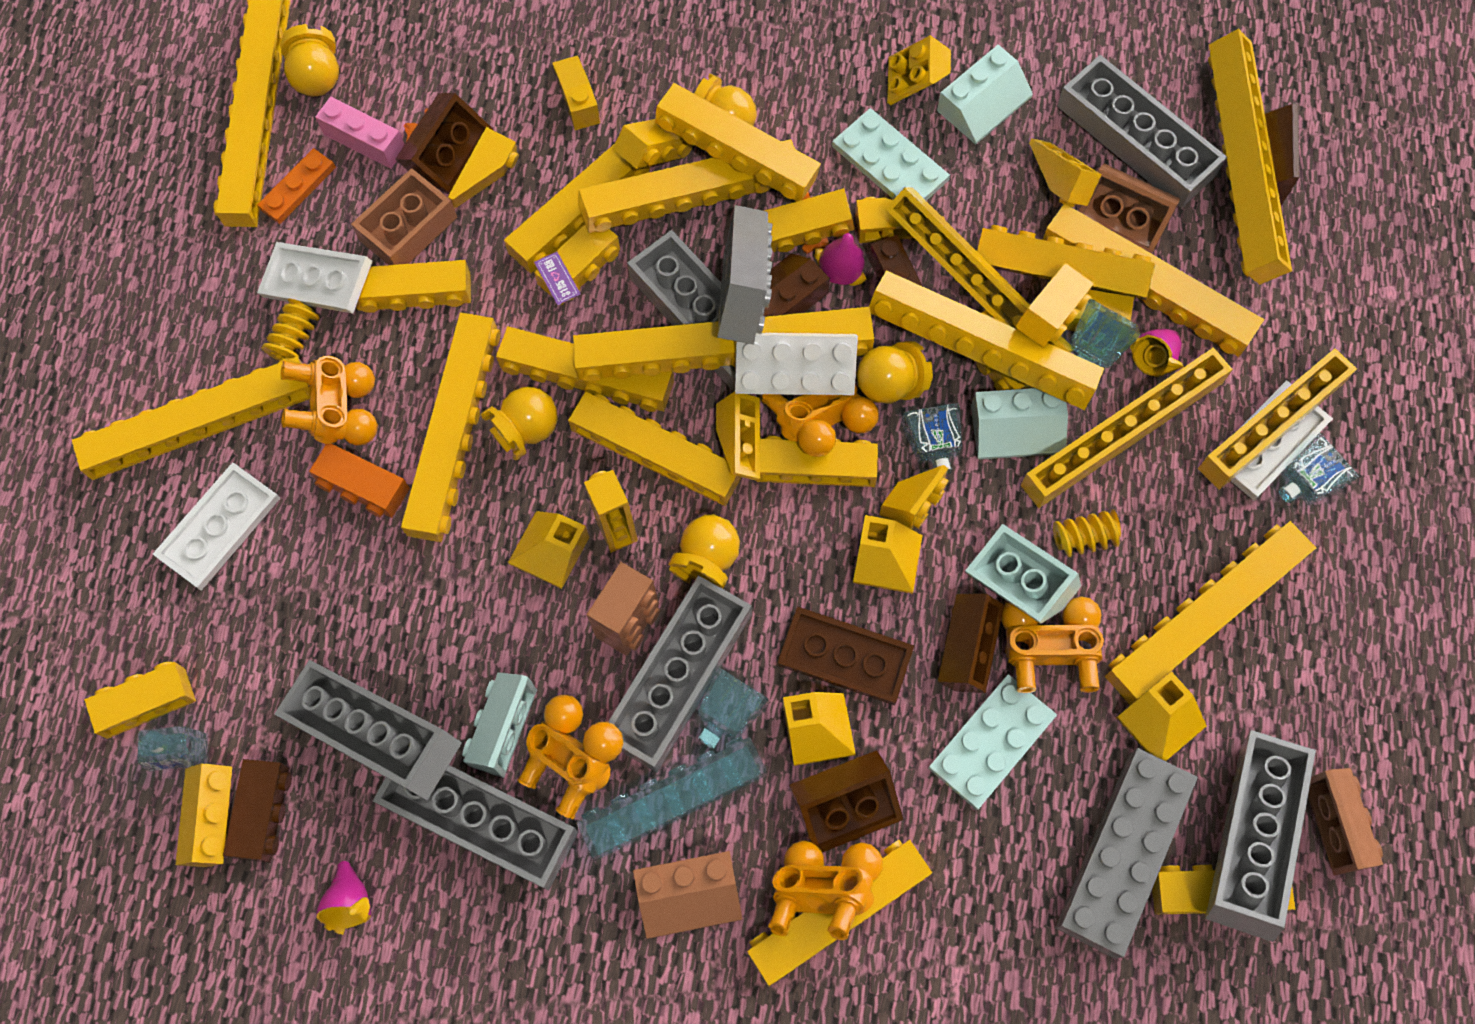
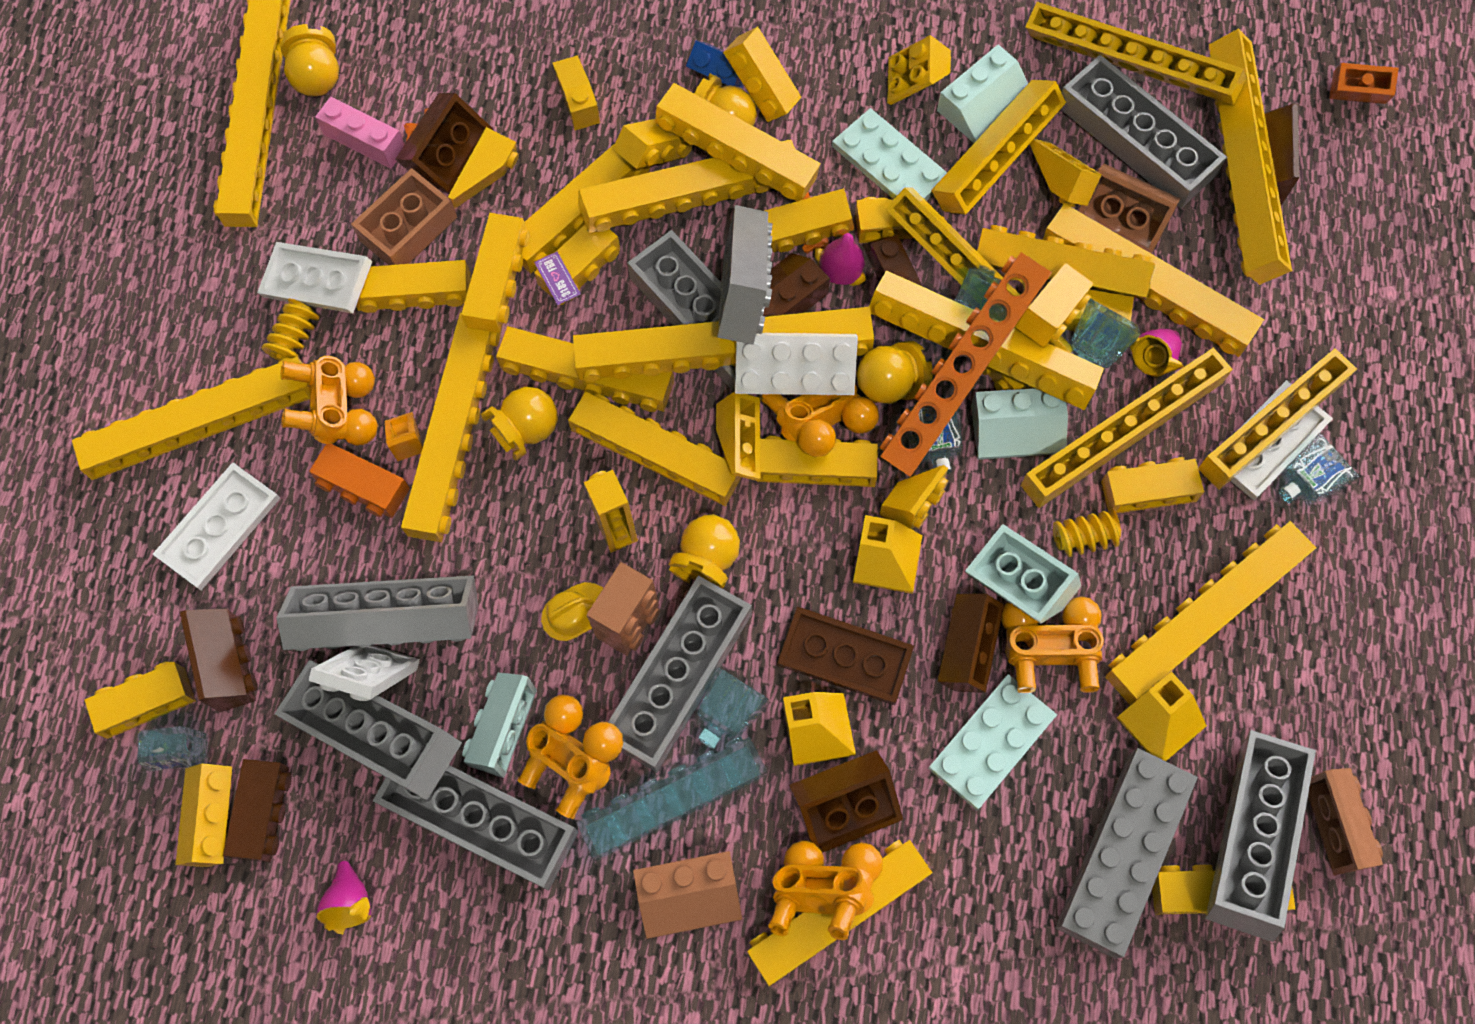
orange plate [257,148,336,225] -> none
yellow slope [508,511,590,589] -> none
none -> reddish brown slope [180,609,258,712]
none -> light grey brick [276,575,479,651]
none -> white plate [309,645,420,701]
none -> light orange slope [385,412,423,461]
none -> yellow brick [461,213,530,333]
none -> yellow piece [541,582,603,641]
none -> blue brick [686,40,744,89]
none -> yellow brick [723,27,801,122]
none -> orange brick [879,252,1052,477]
none -> yellow brick [931,80,1066,215]
none -> clear light blue slope [955,265,1006,322]
none -> yellow brick [1025,2,1246,105]
none -> yellow brick [1101,457,1204,513]
none -> orange brick [1329,63,1399,104]

